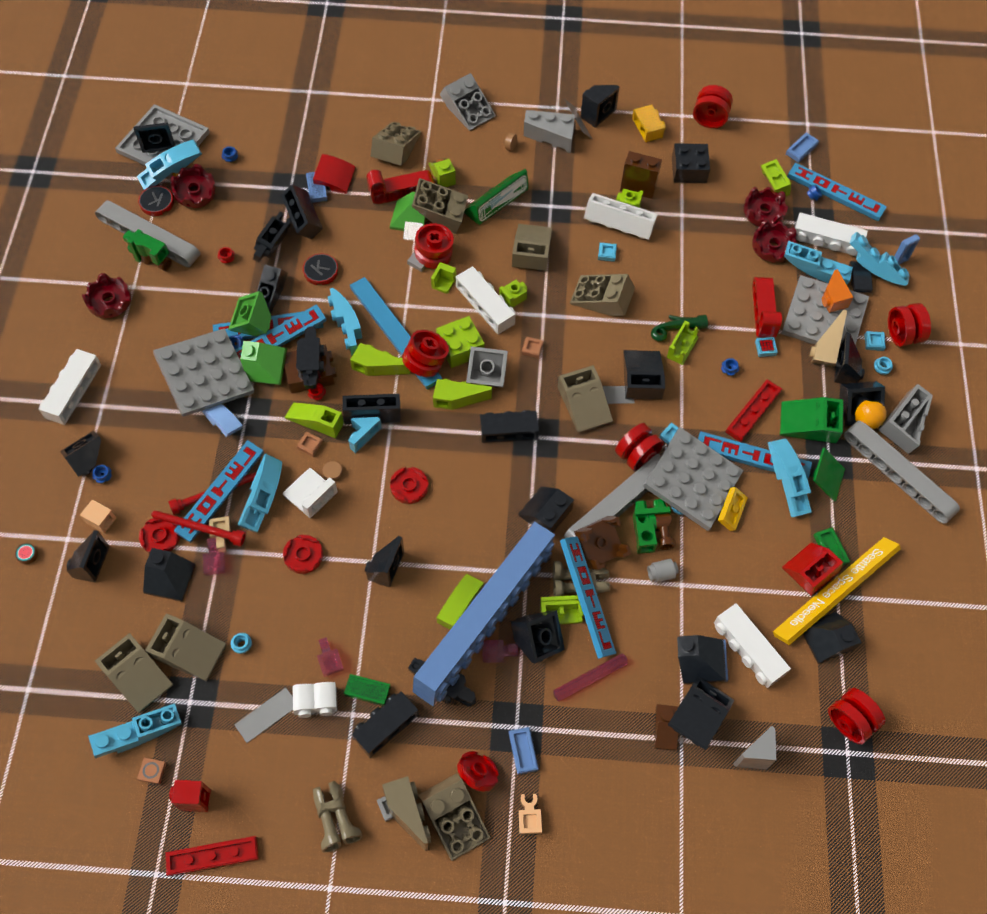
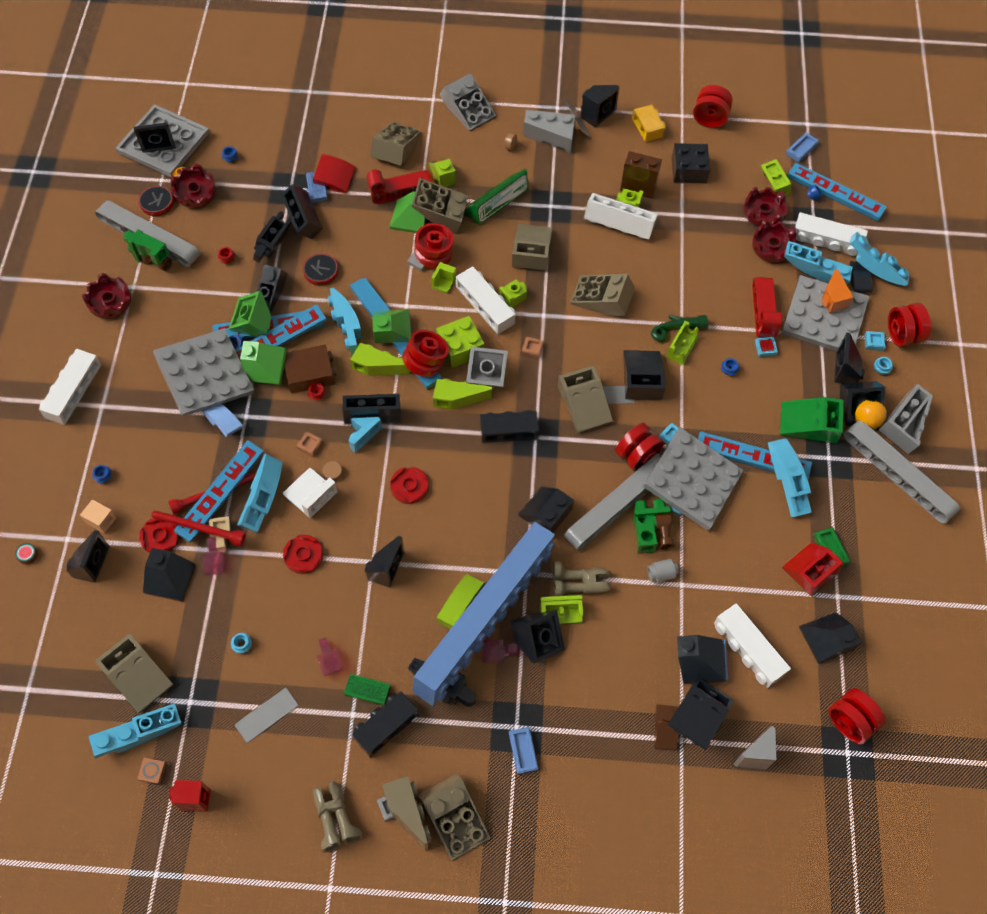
black slope [60,430,101,477] -> none
medium azure slope [137,140,202,190] -> none
dark tan slope [145,613,226,682] -> none
red tile [165,836,259,877] -> none
lime slope [285,402,344,439] -> none
white brick [293,682,337,718] -> none
black hinge [296,326,325,389] -> none
clear tile [403,221,423,241] -> none
red tile [457,751,499,792] -> none
light nougat plate [518,794,542,835] -> none
clear pink axle [553,653,628,701] -> none
dark azure tile [560,536,616,659] -> none
reddish brown panel [574,516,632,570] -> none
medium azure tile [598,243,617,262] -> none
yellow plate [718,487,748,531] -> none
red tile [725,379,782,442] -> none
yellow tile [773,537,901,645] -> none
tan slope [809,310,847,367] -> none
green piece [813,448,845,501] -> none
medium blue tile [894,234,920,265] -> none
none -> bright green slope [373,309,411,344]

